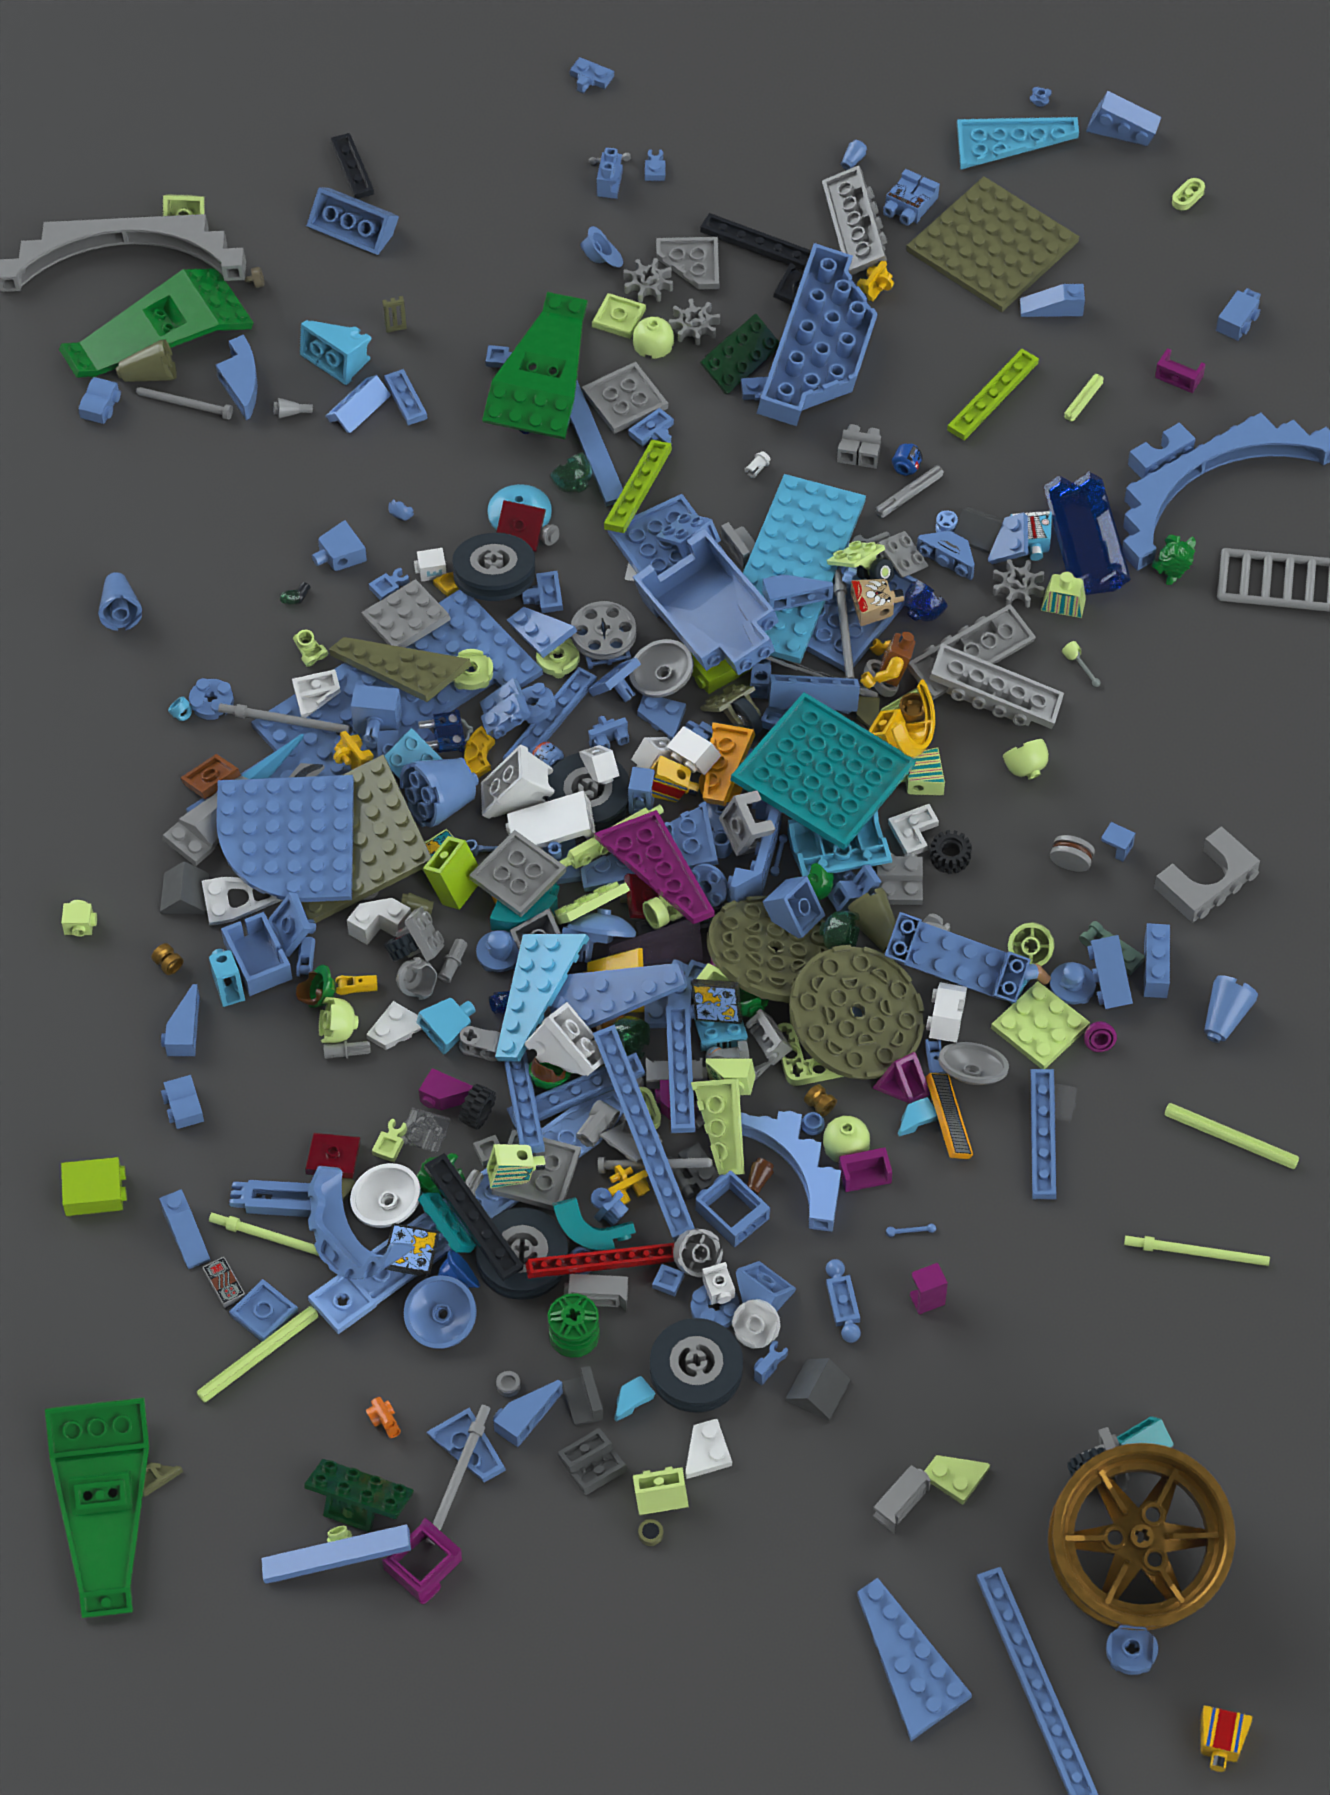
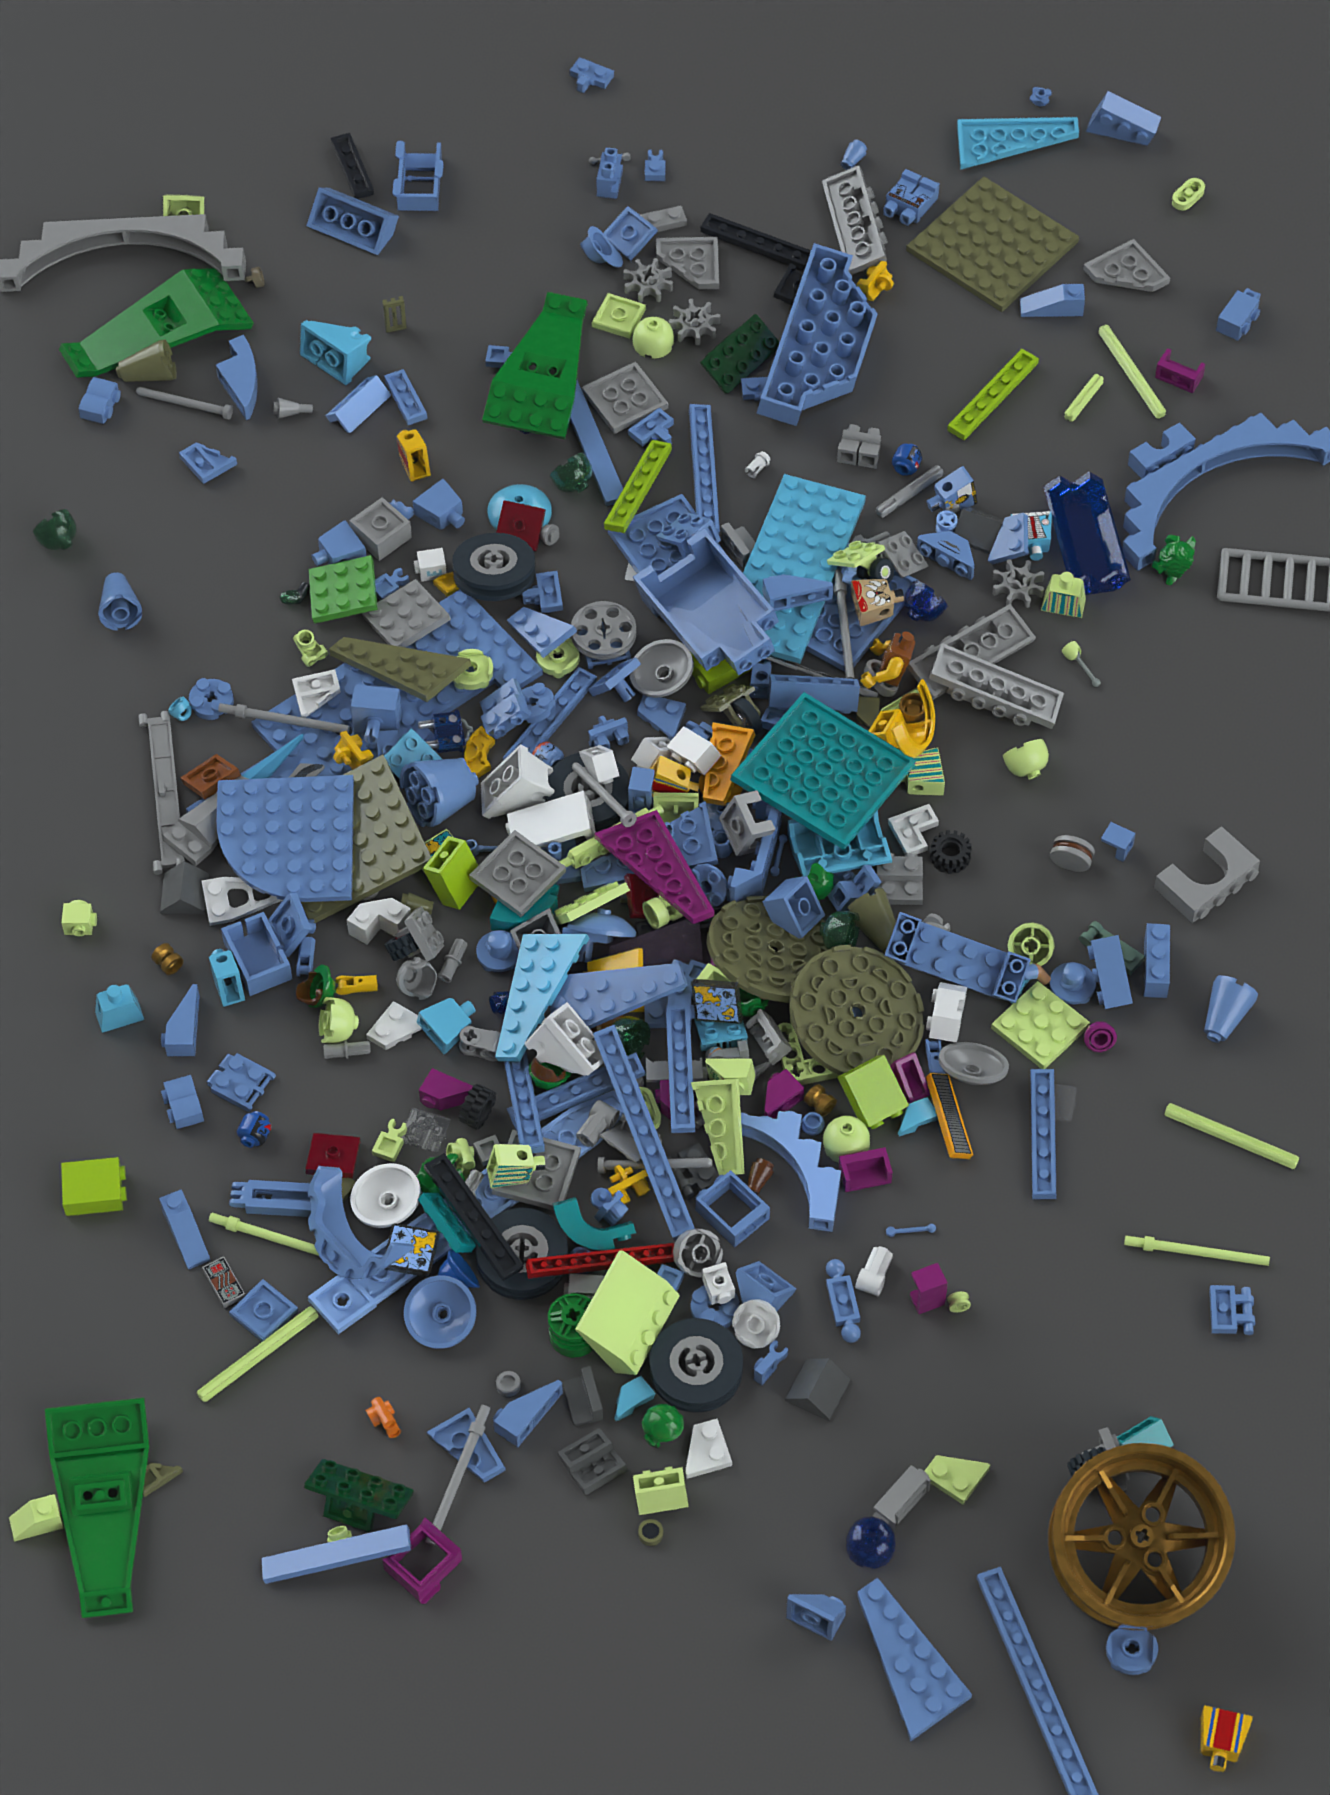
none -> yellowish green slope [9,1494,64,1541]
none -> clear green cylinder [33,509,77,550]
none -> medium azure torso [95,984,144,1033]
none -> light grey piece [138,711,185,875]
none -> medium blue wing [179,442,237,484]
none -> medium blue plate [207,1053,276,1112]
none -> blue head [237,1111,272,1148]
none -> bright green plate [309,555,378,624]
none -> light grey container [349,497,412,561]
none -> medium blue piece [393,141,443,211]
none -> yellow torso [396,429,431,481]
none -> medium blue torso [413,479,465,530]
none -> yellowish green plate [446,1138,475,1180]
none -> light grey bar [572,762,637,827]
none -> yellowish green slope [575,1250,680,1375]
none -> medium blue tile [603,206,658,261]
none -> light grey hinge [640,206,687,232]
none -> green cap [642,1404,684,1449]
none -> yellowish green hinge [653,792,699,823]
none -> medium blue tile [689,404,720,535]
none -> magenta slope [764,1069,804,1119]
none -> medium blue slope [786,1594,846,1641]
none -> lime brick [837,1055,909,1129]
none -> clear blue cylinder [846,1517,896,1569]
none -> white piece [855,1246,893,1296]
none -> medium blue torso [926,466,977,513]
none -> yellowish green bush [947,1291,971,1313]
none -> light grey plate [1083,239,1170,292]
none -> yellowish green axle [1099,325,1166,419]
none -> medium blue plate [1209,1285,1255,1335]

